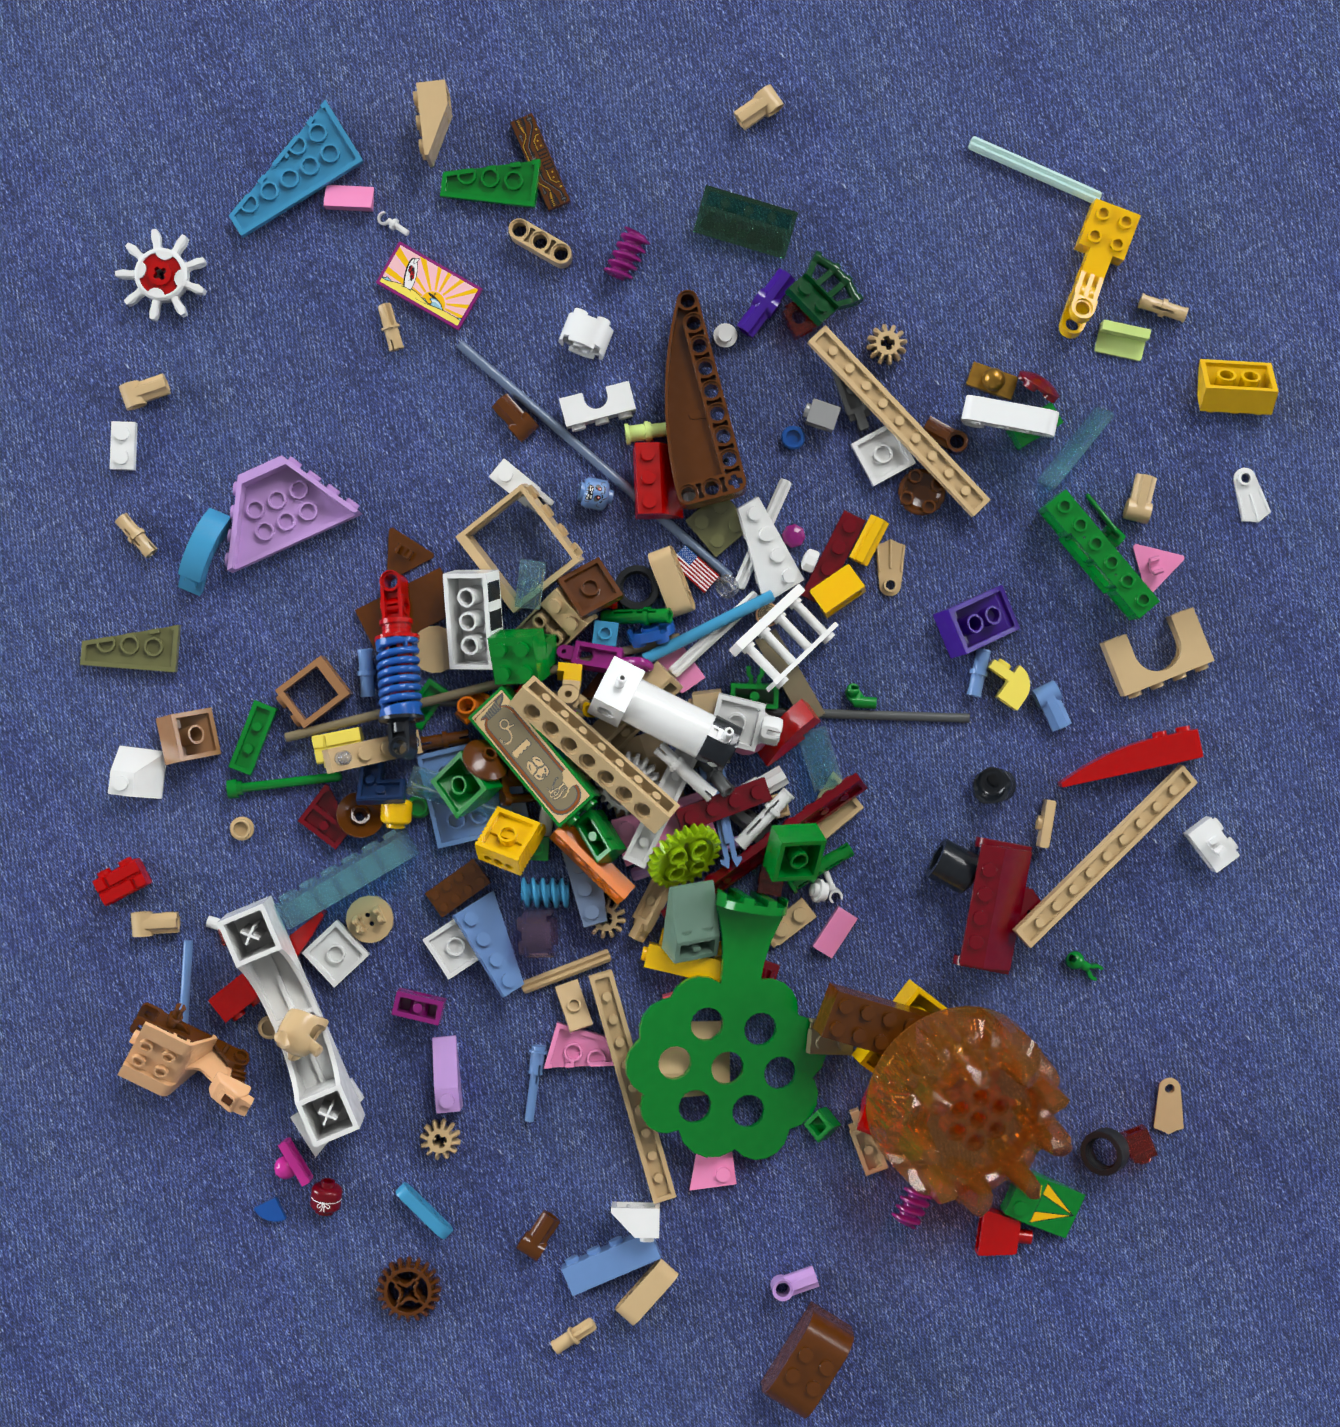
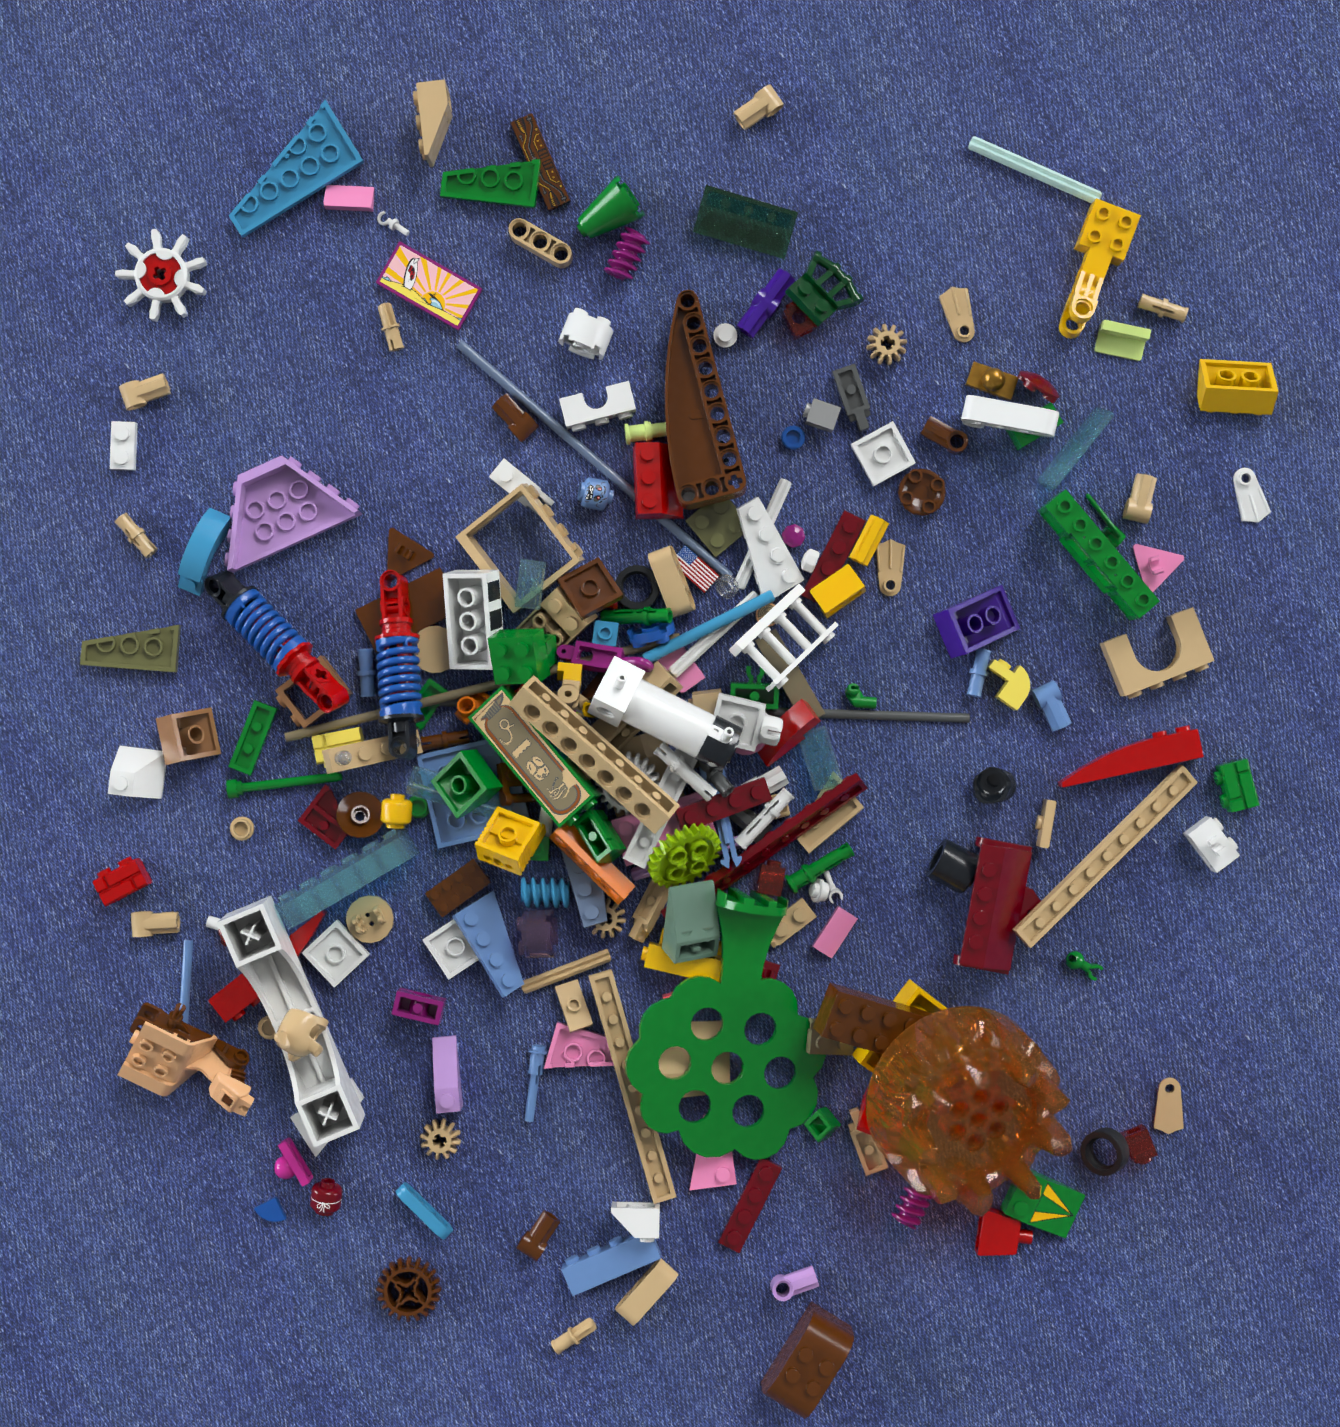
dark blue tile [356,761,407,805] -> none
reddish brown dish [462,739,508,781] -> none
green brick [763,823,827,882] -> none
tan plate [807,325,991,517] -> none
none -> piece [204,570,349,713]
none -> green cone [576,176,645,239]
none -> dark red plate [718,1158,782,1253]
none -> tan piece [939,287,975,343]
none -> green brick [1213,758,1260,812]

